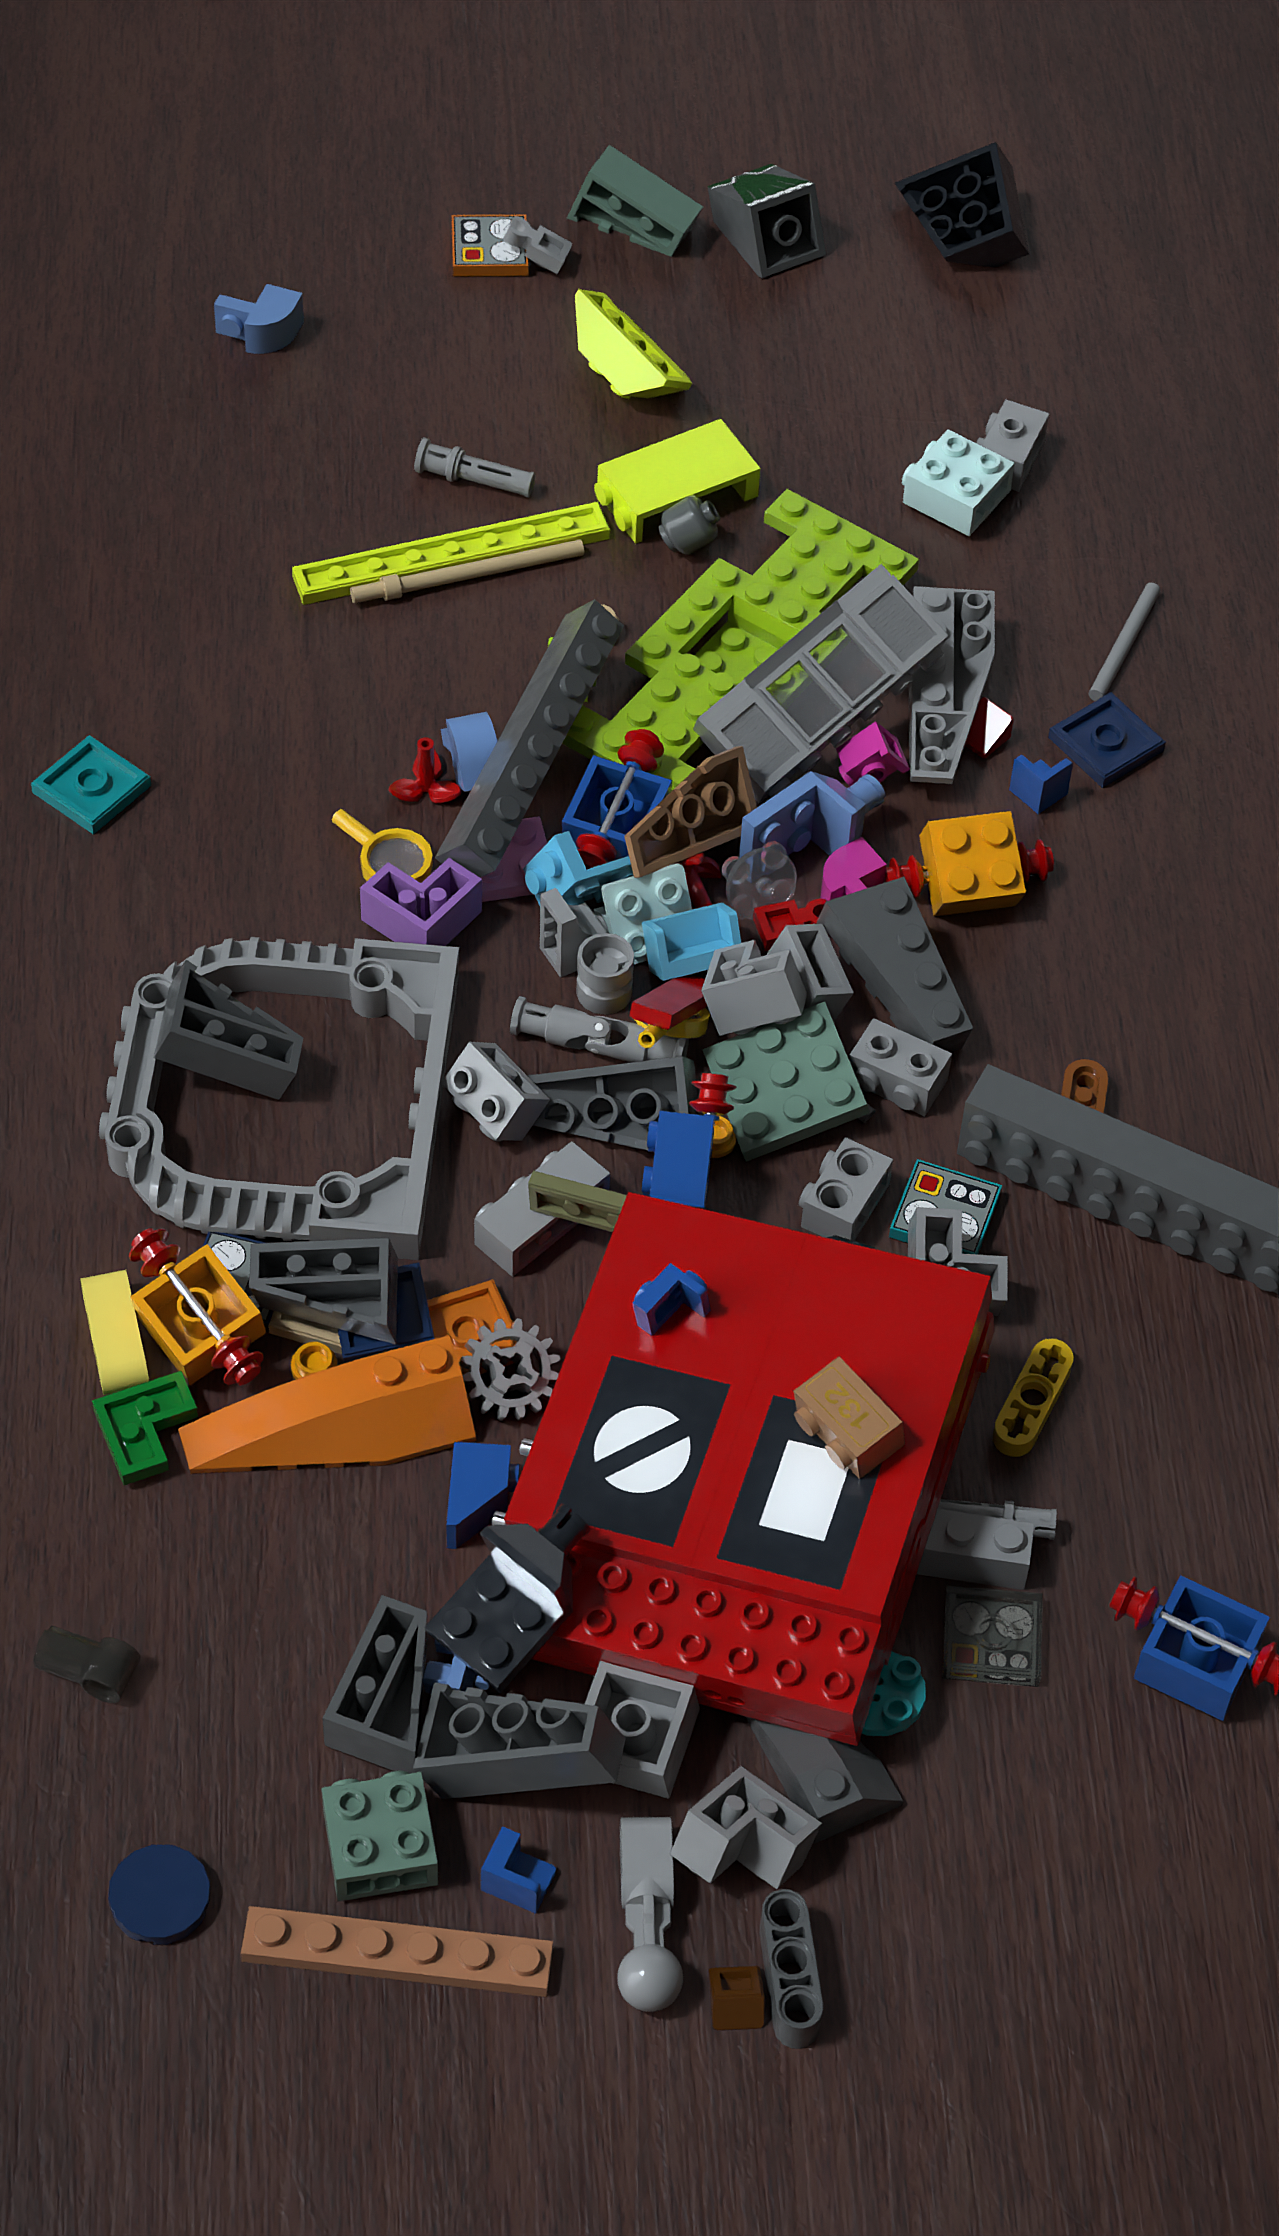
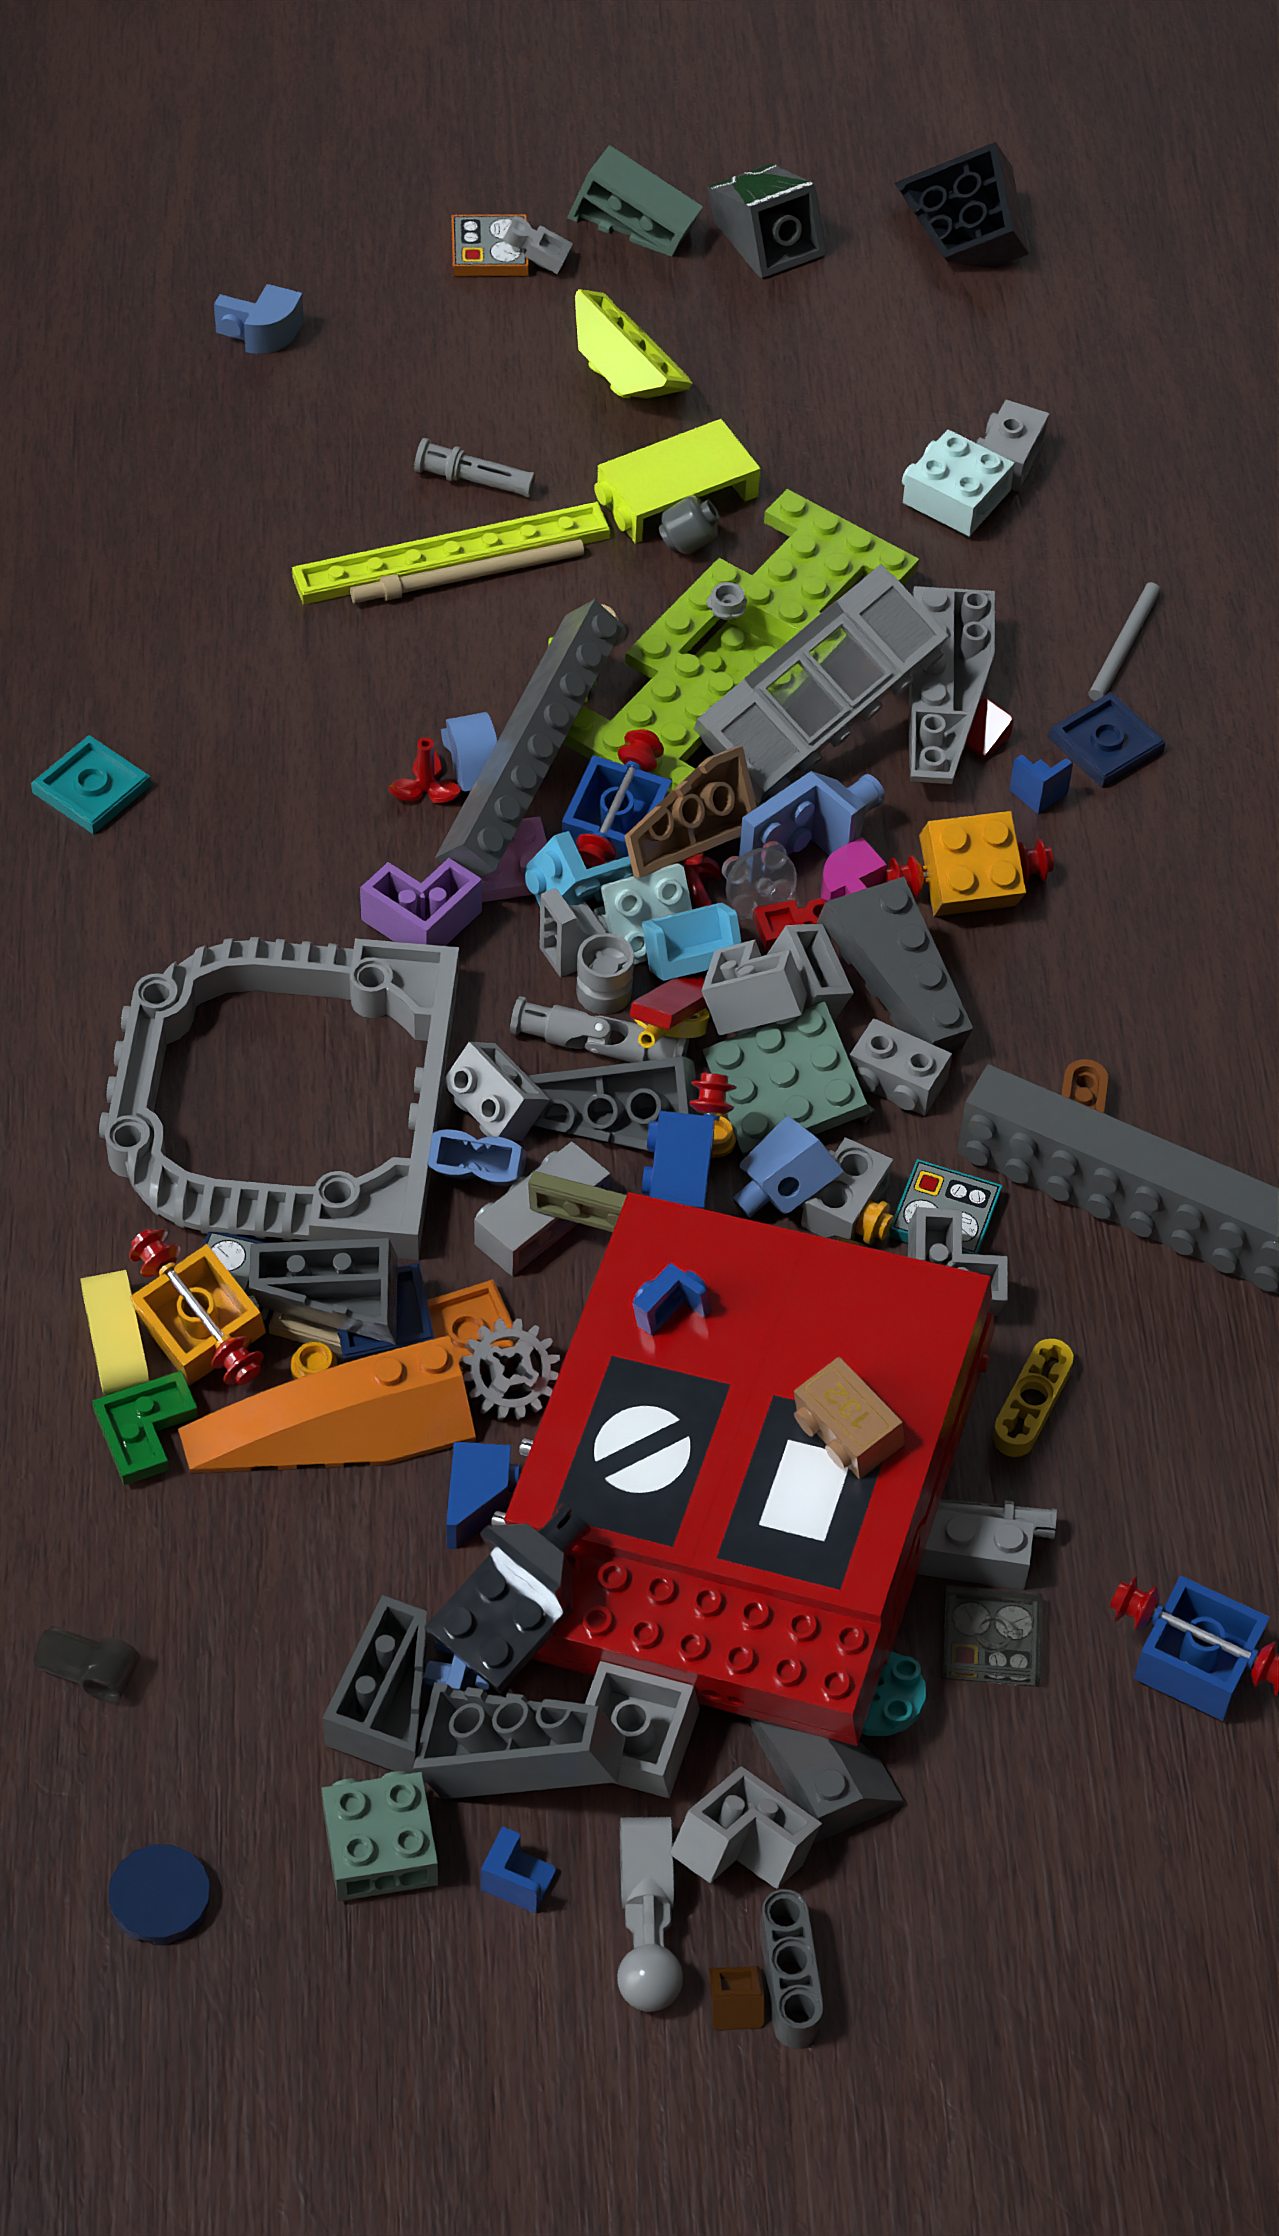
dark grey wedge [153,960,303,1100] -> none
nougat plate [241,1906,553,1997] -> none
piece [332,809,433,883] -> none
dark pink brick [836,721,910,786] -> none
none -> medium blue brick [427,1130,527,1187]
none -> light grey plate [707,582,747,620]
none -> medium blue torso [732,1116,844,1218]
none -> light orange plate [855,1200,894,1245]

